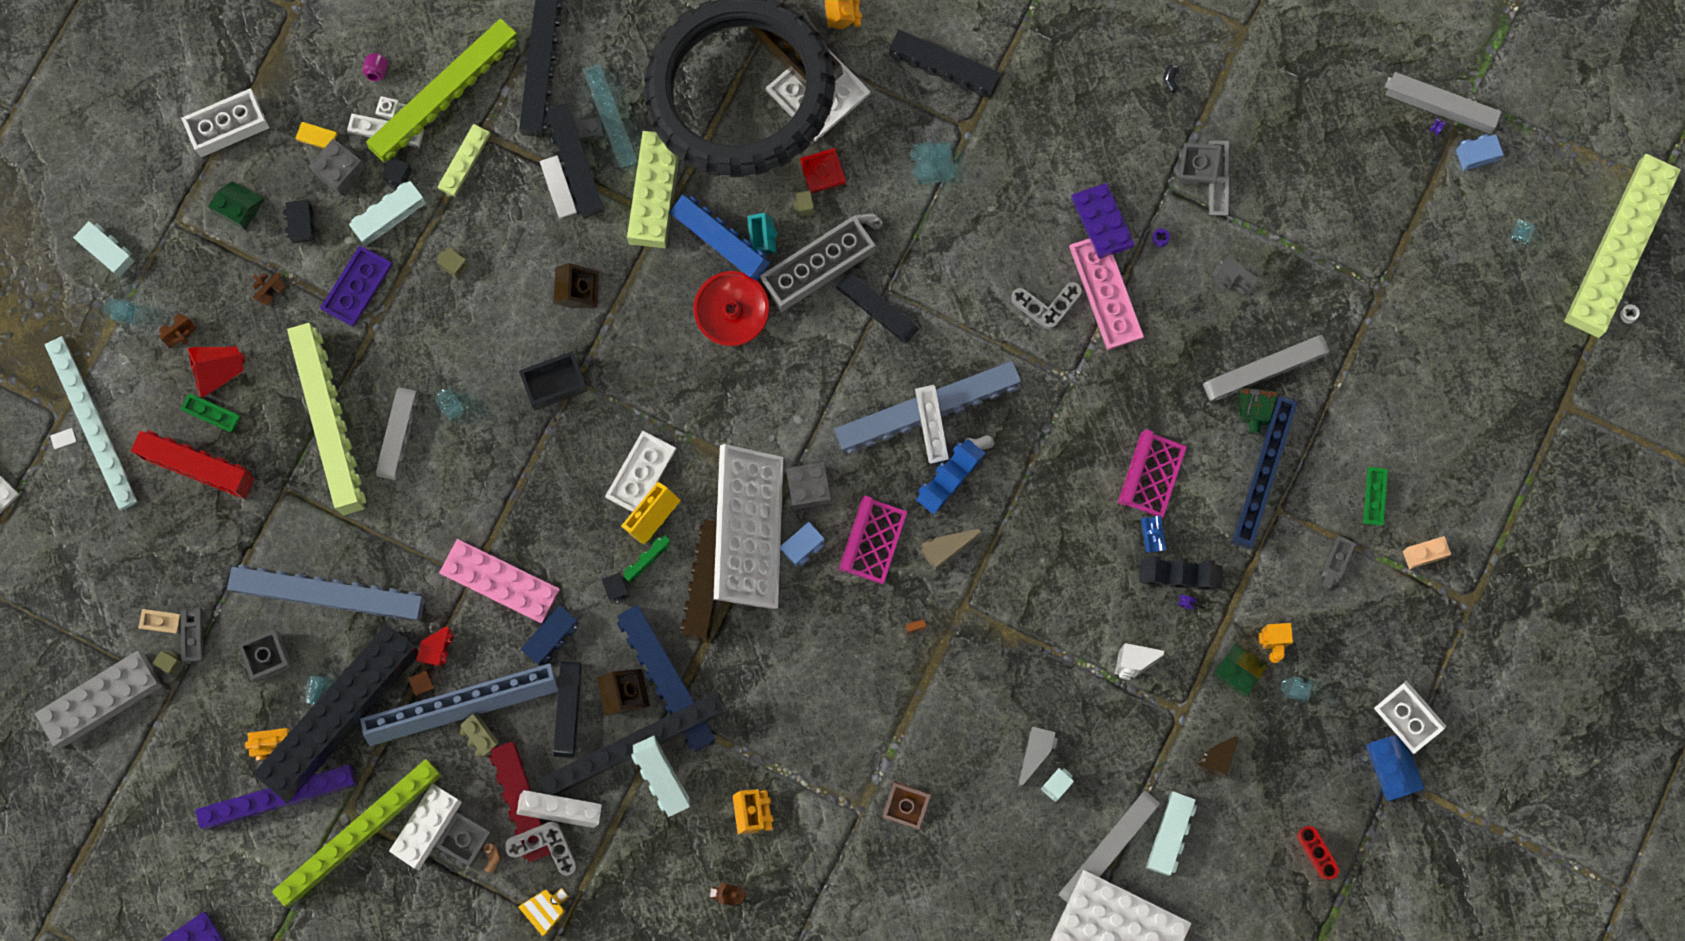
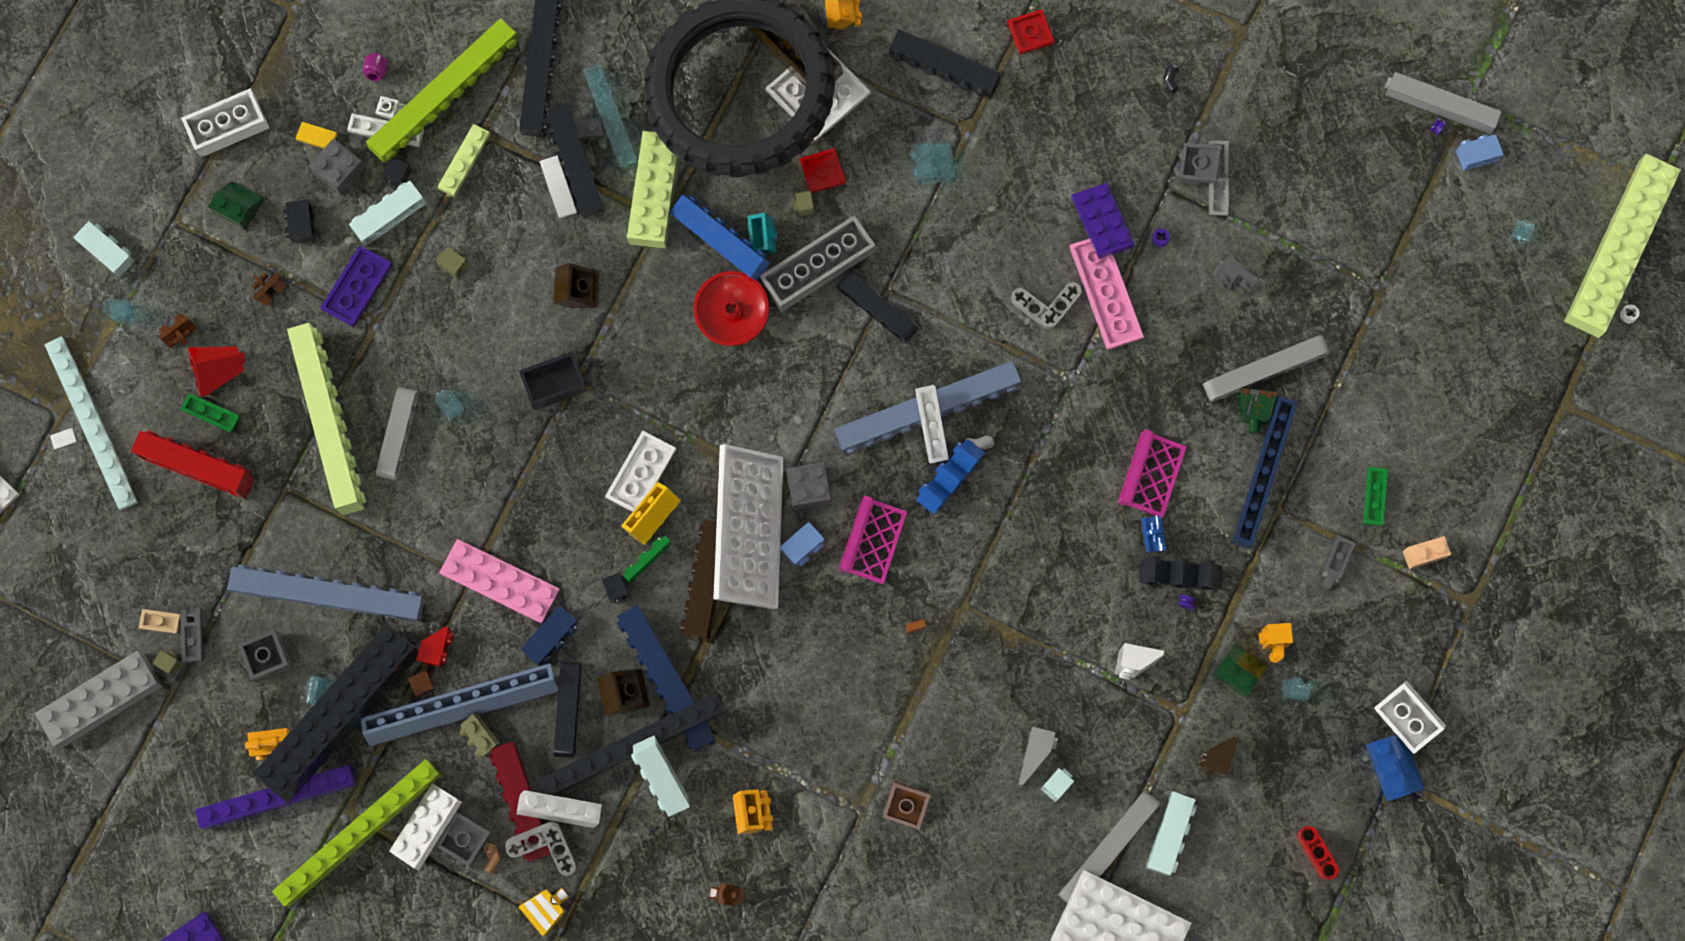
light grey arm [855,213,883,229] -> none
dark tan slope [921,529,981,570] -> none
none -> red tile [1007,9,1055,55]

